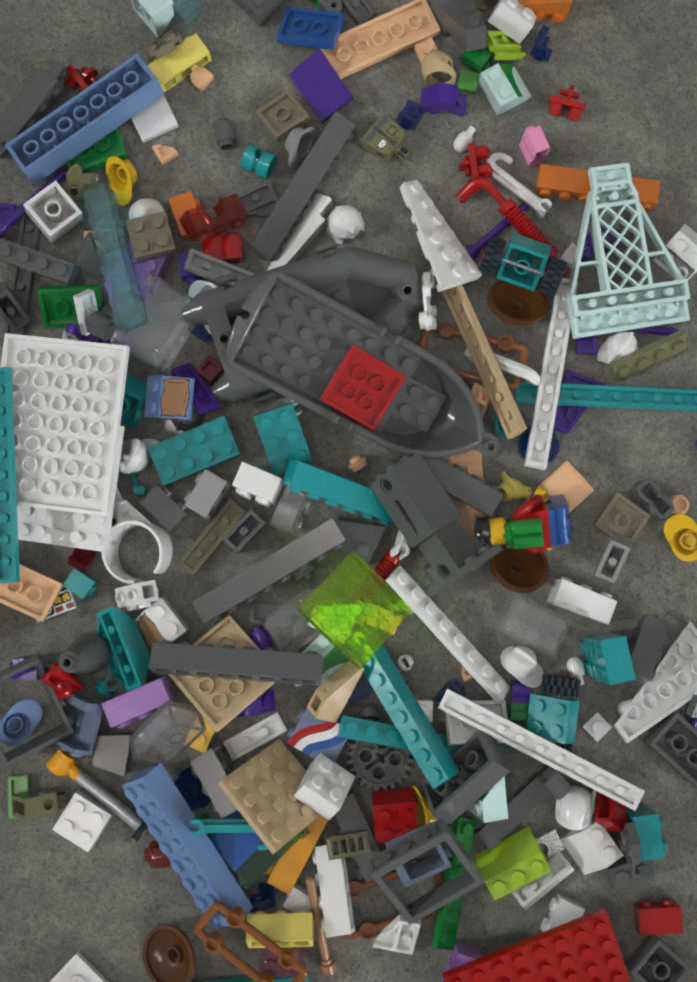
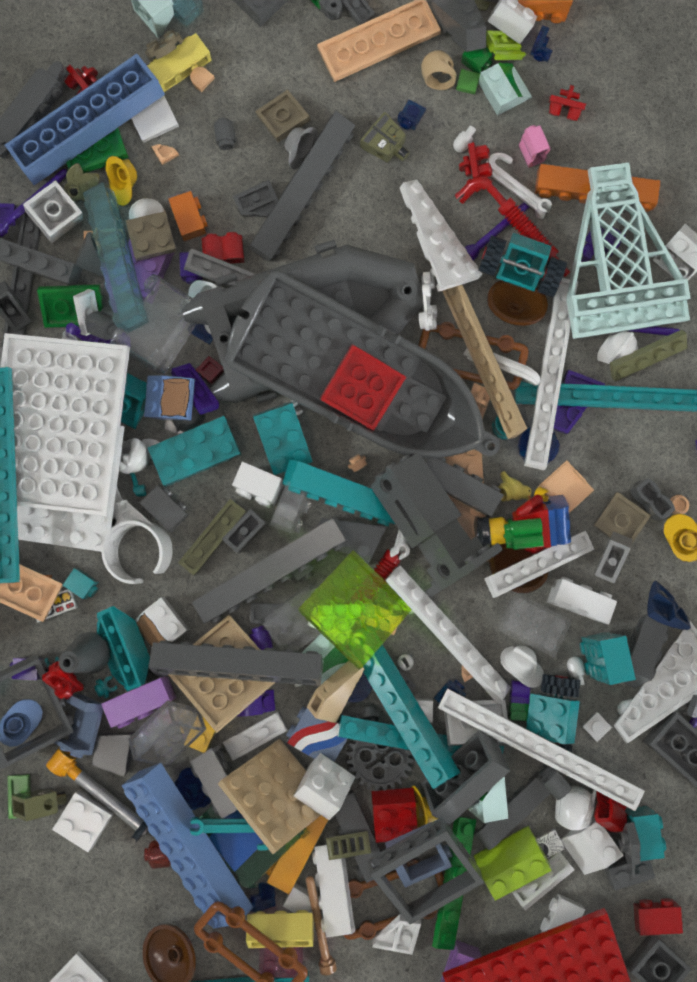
dark red plate [67,548,97,572] -> none
white brick [115,580,159,612] -> none
clear red arch [179,194,248,242] -> none
light grey brick [184,469,231,520] -> none
teal wheel [241,144,277,180] -> none
white wedge [267,193,332,271] -> none
blue plate [276,6,344,50] -> none
dark purple tile [289,48,354,123] -> none
white helmet [326,205,364,245] -> none
light nougat plate [413,37,438,64] -> none
dark purple brick [420,83,466,116] -> none
white tile [560,242,577,268] -> none
dark purple plate [575,336,597,354] -> none
none -> white plate [484,531,594,598]
none -> dark blue brick [647,580,691,630]

